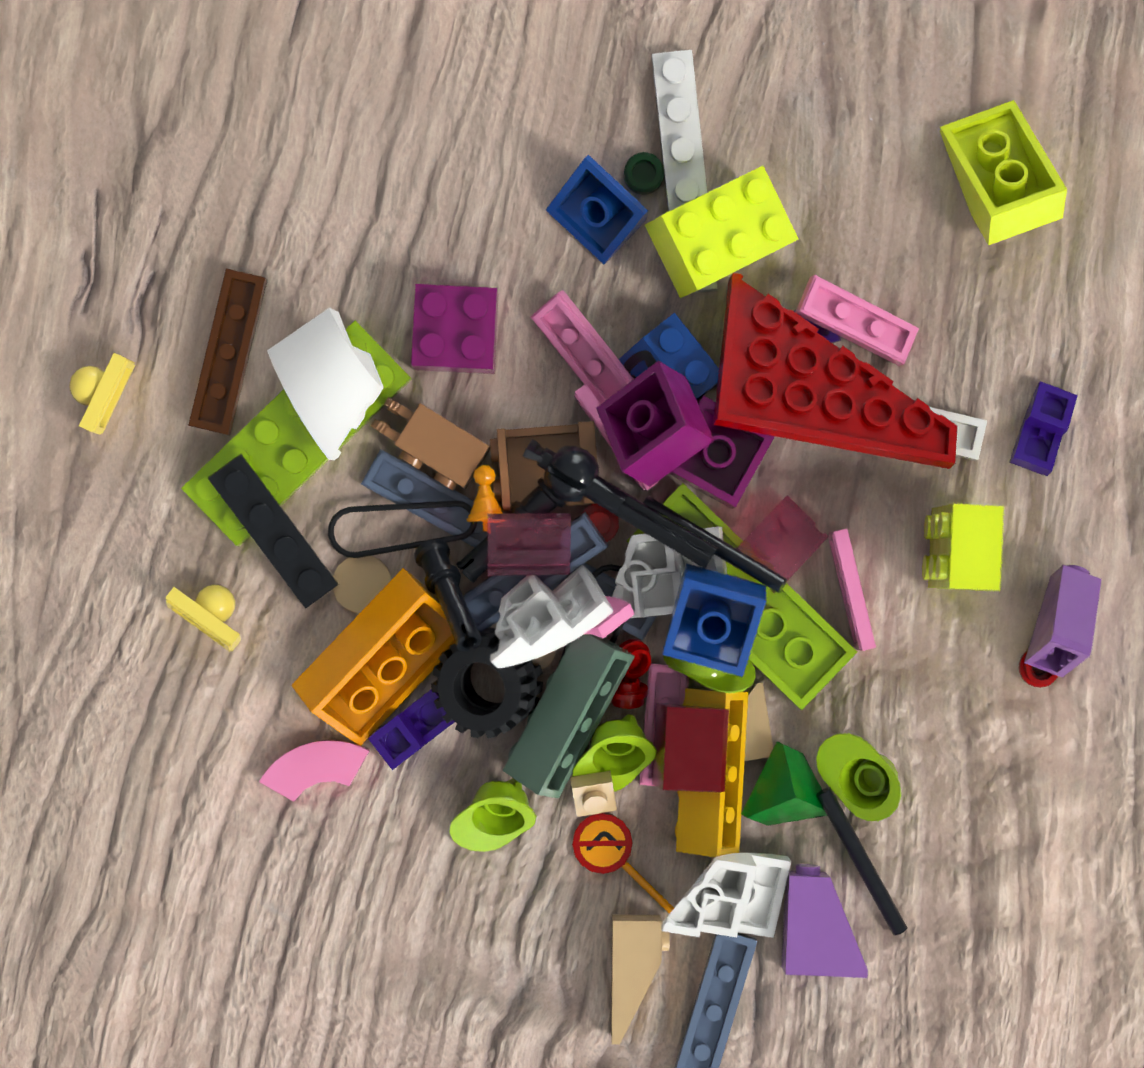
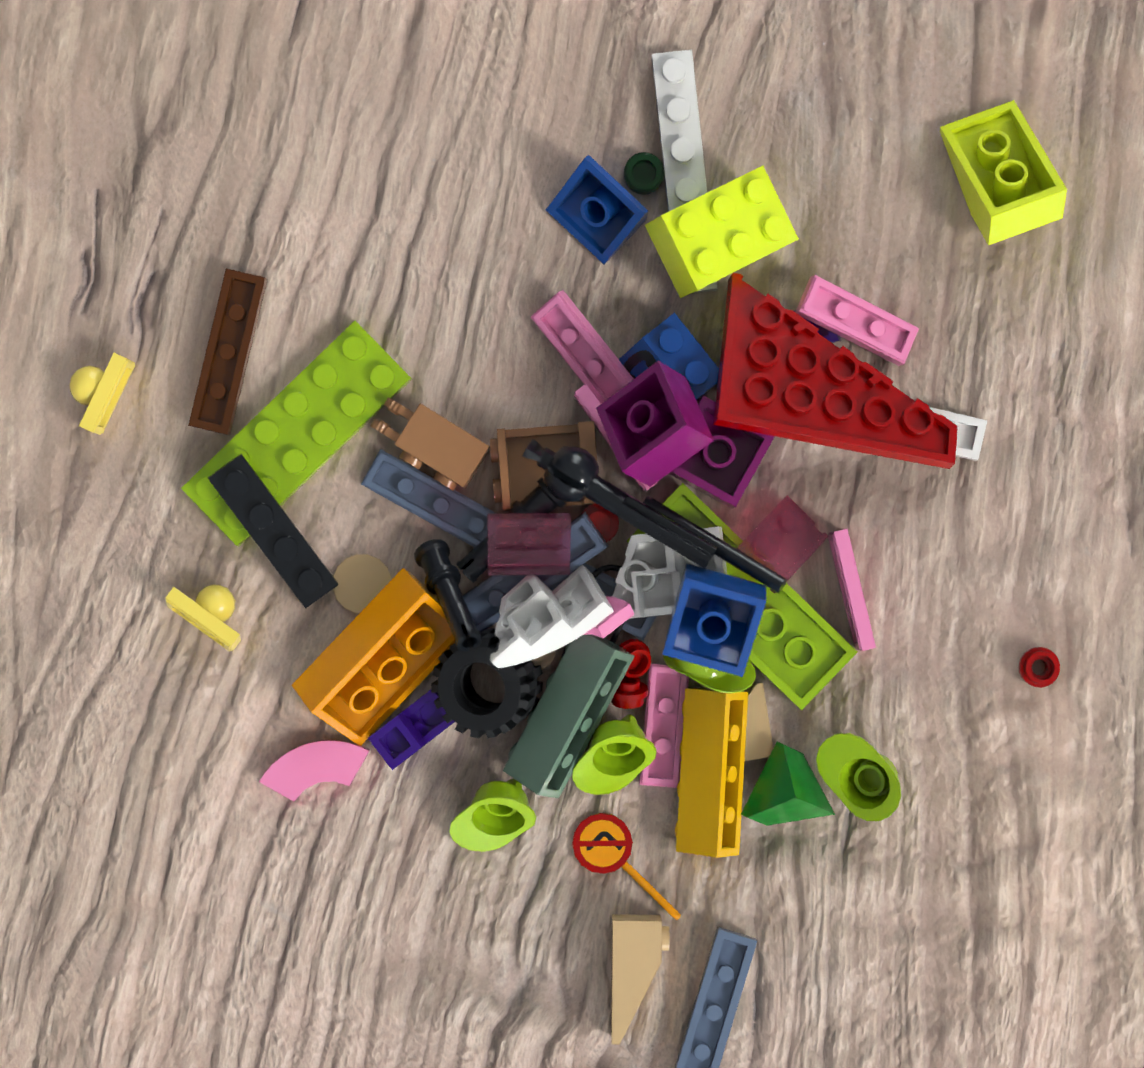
white slope [267,308,384,461] -> none
black piece [328,500,477,558] -> none
magenta brick [411,284,499,374] -> none
light orange piece [466,465,507,532] -> none
tan plate [570,771,617,817] -> none
dark red slope [652,703,729,792] -> none
white slope [661,853,791,938] -> none
medium lavender slope [781,864,868,978] -> none
black bar [816,787,908,935] -> none
neon yellow brick [922,504,1004,591] -> none
dark purple slope [1009,381,1078,476] -> none
medium lavender slope [1024,564,1101,677] -> none

